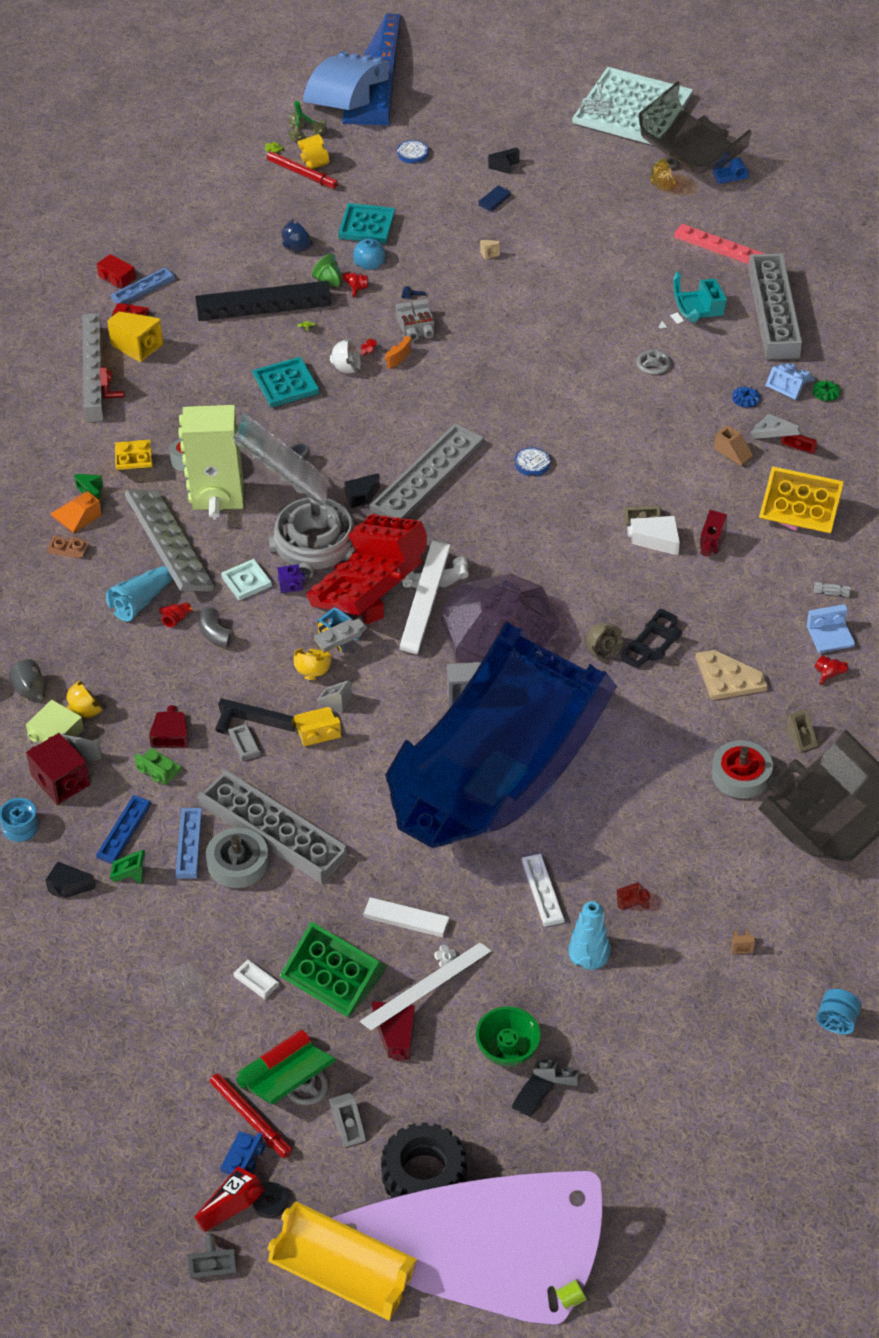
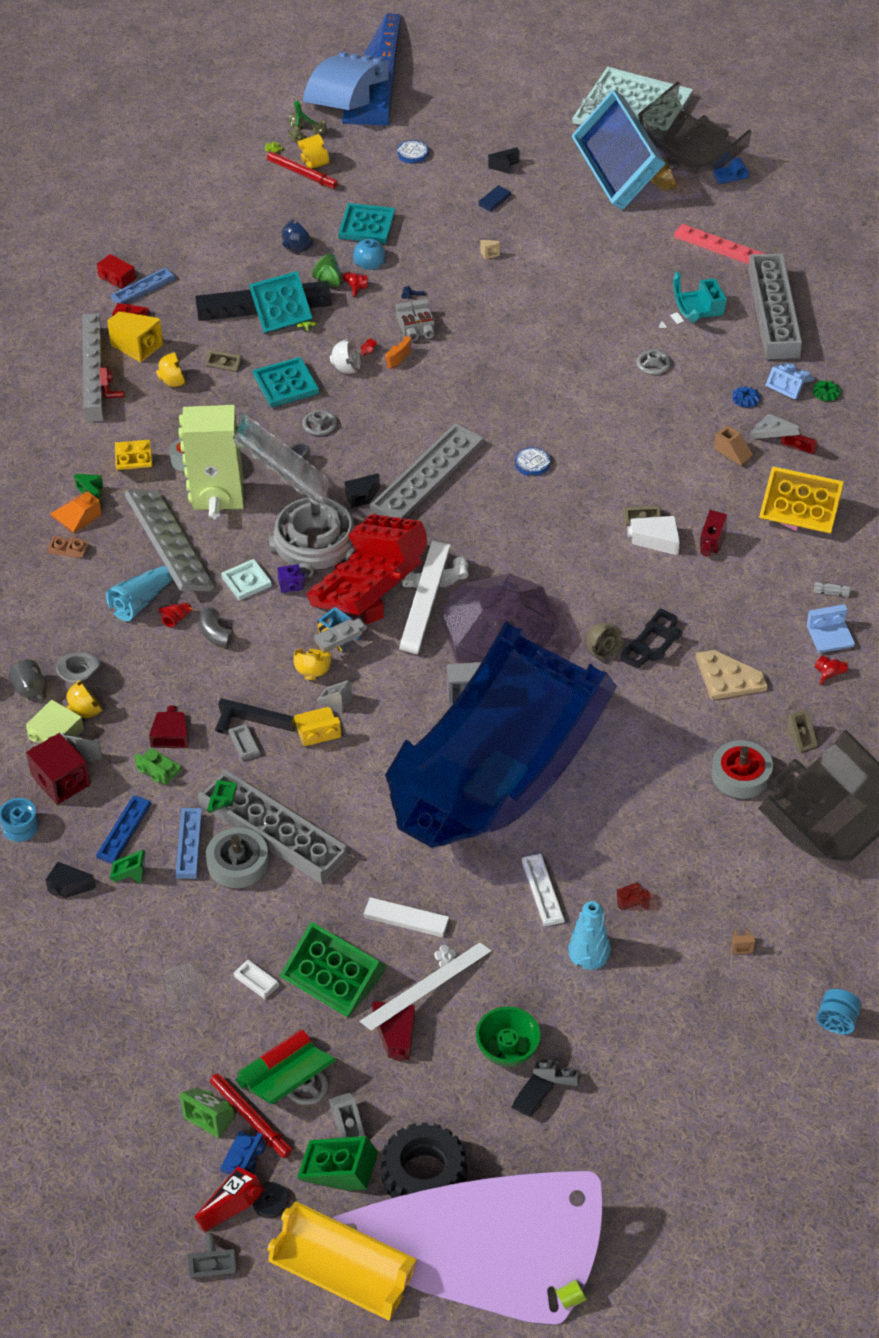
none -> light grey hat [56,652,101,682]
none -> yellow cylinder [156,352,186,387]
none -> bright green slope [180,1087,234,1138]
none -> dark tan slope [205,350,244,372]
none -> green slope [207,780,237,813]
none -> teal plate [249,271,312,333]
none -> green slope [297,1136,378,1191]
none -> light grey piece [302,410,337,436]
none -> window [572,90,665,210]

